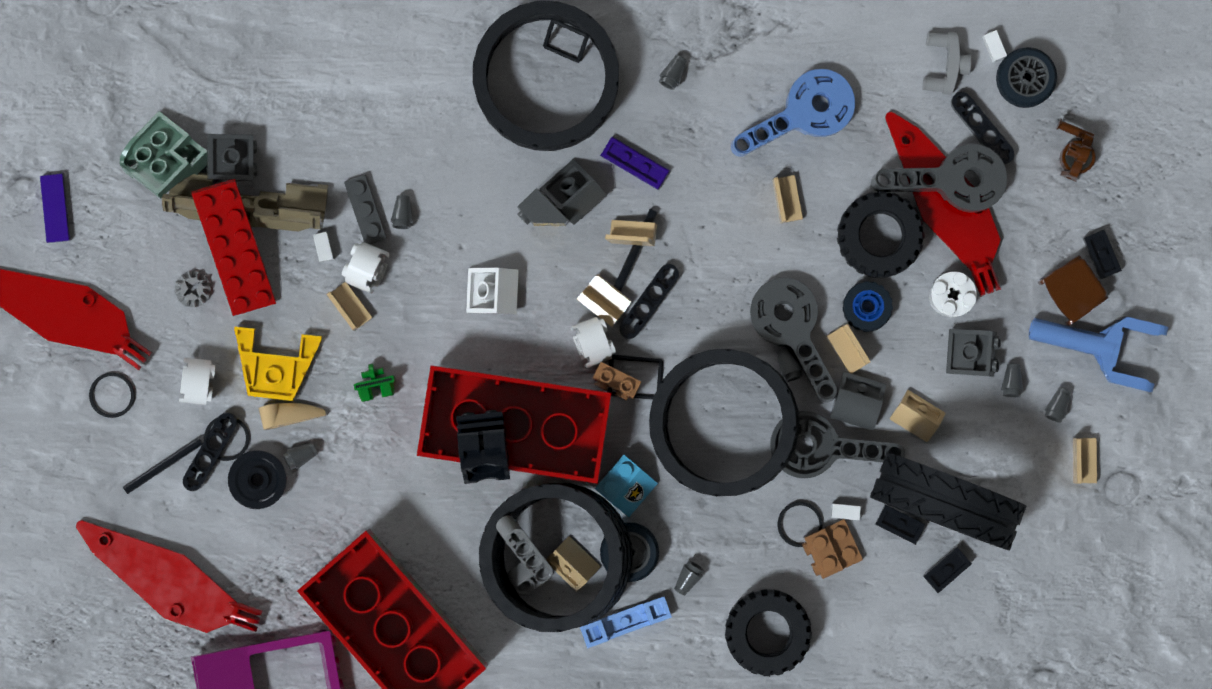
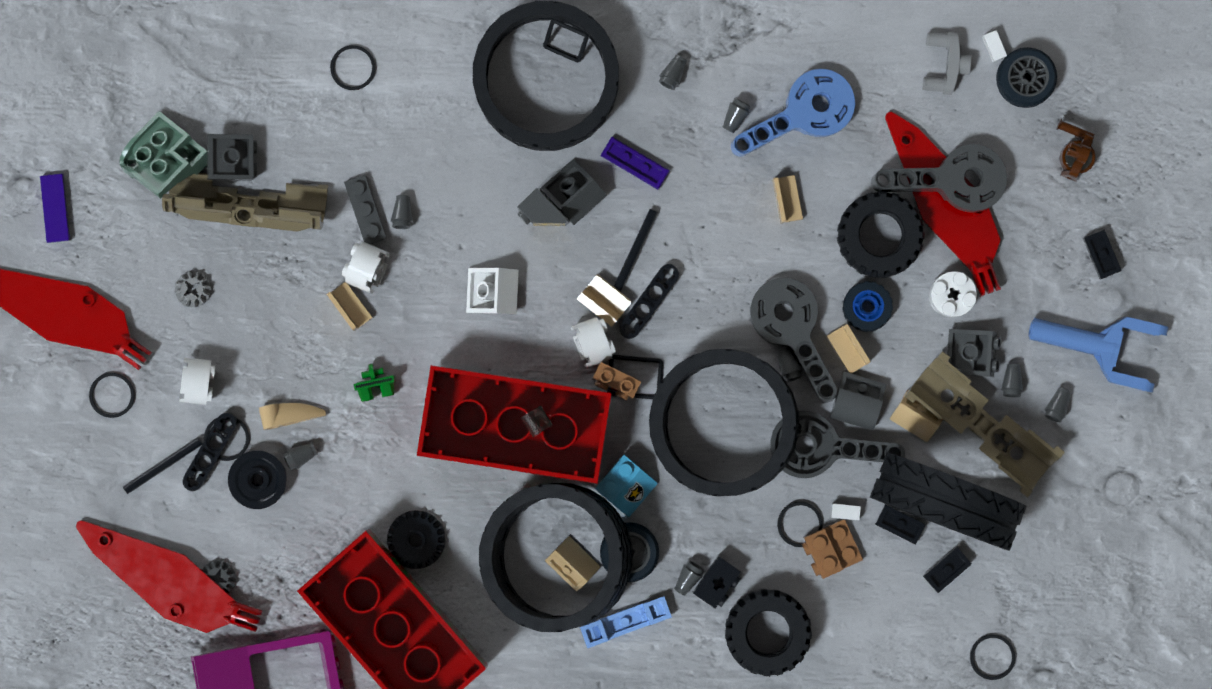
red plate [191,179,276,316] -> none
yellow wing [234,326,322,401] -> none
white piece [313,232,334,263] -> none
black piece [456,410,510,484] -> none
light grey beam [496,516,553,596] -> none
tan panel [605,220,657,246] -> none
black beam [951,92,1014,165] -> none
reddish brown piece [1038,255,1109,326] -> none
tan panel [1073,438,1097,484] -> none
none -> dark grey gear [202,561,236,593]
none -> black piece [330,45,375,90]
none -> black gear [387,510,445,569]
none -> clear smoke brick [521,406,553,437]
none -> black brick [693,556,742,609]
none -> dark grey cone [722,98,750,133]
none -> dark tan piece [905,351,1065,498]
none -> black piece [970,634,1015,680]

